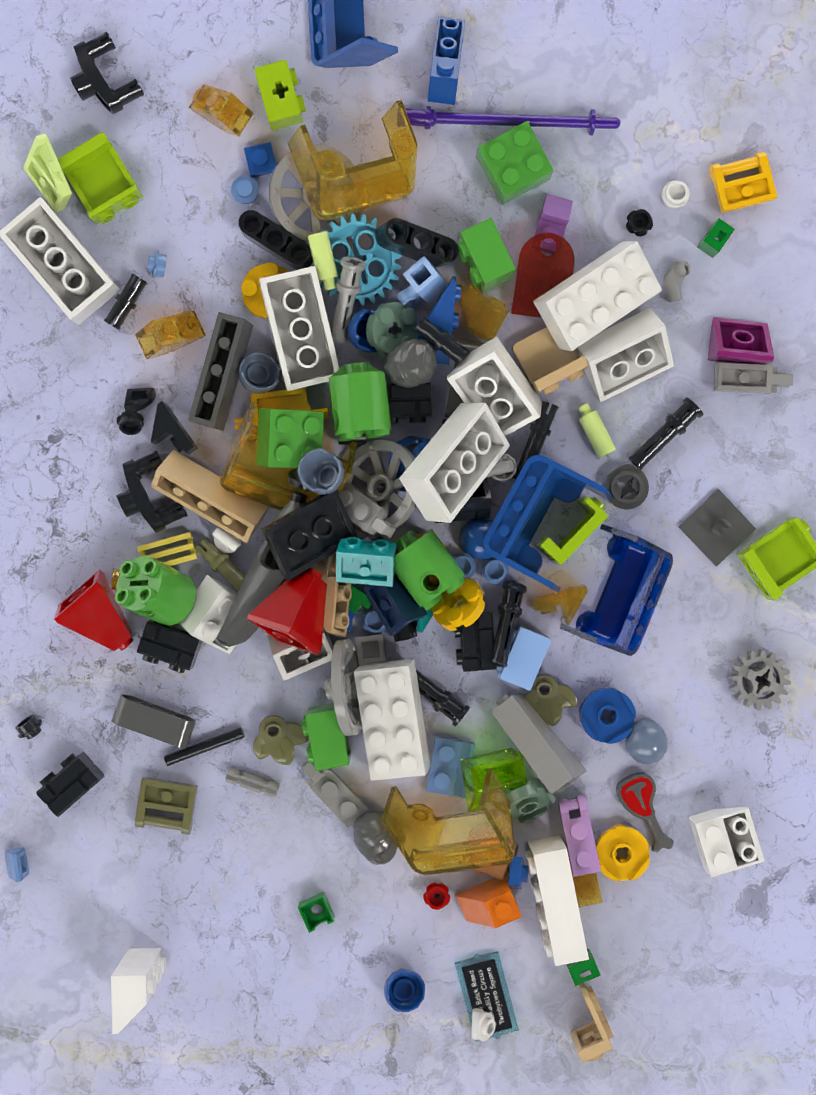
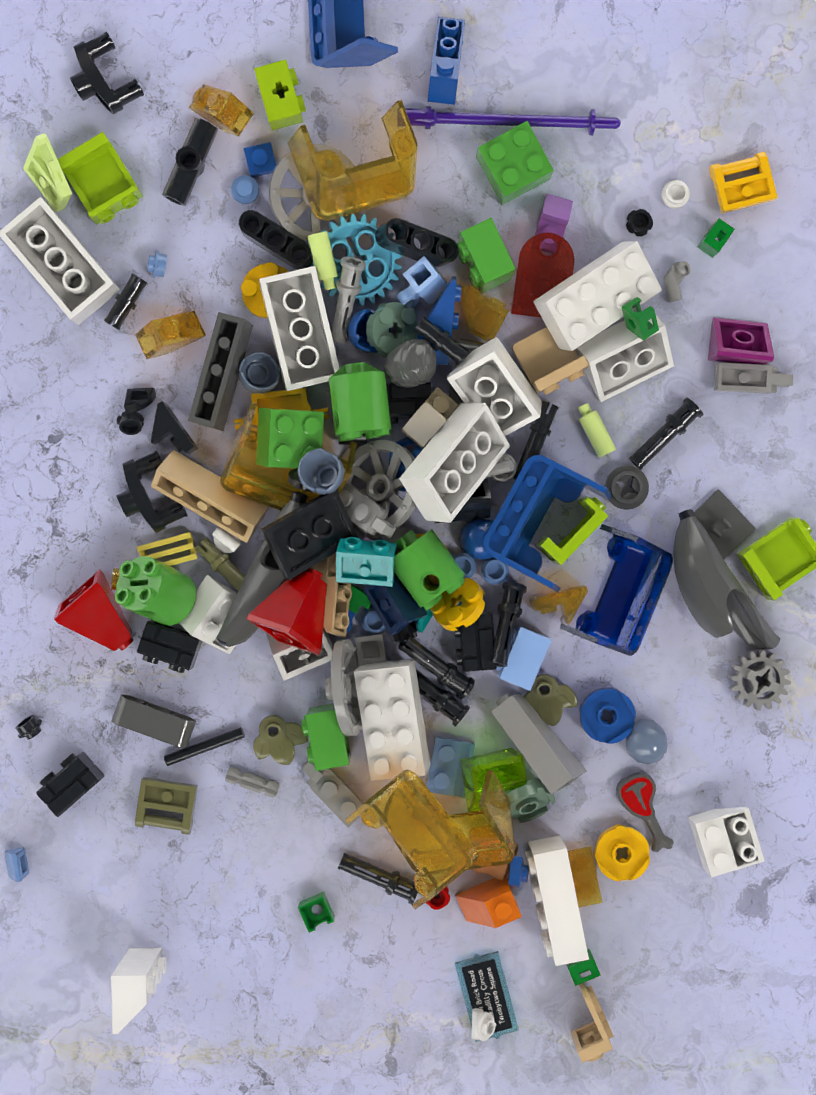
dark grey hair [353,811,403,865] -> none
blue hair [384,969,425,1012] -> none
lavender plate [557,794,601,877] -> none
none -> black piece [162,118,218,206]
none -> black pin [338,852,422,905]
none -> clear yellow windscreen [345,770,478,909]
none -> black pin [398,634,475,699]
none -> dark tan slope [401,387,459,448]
none -> green piece [621,297,659,341]
none -> dark grey piece [673,509,781,649]

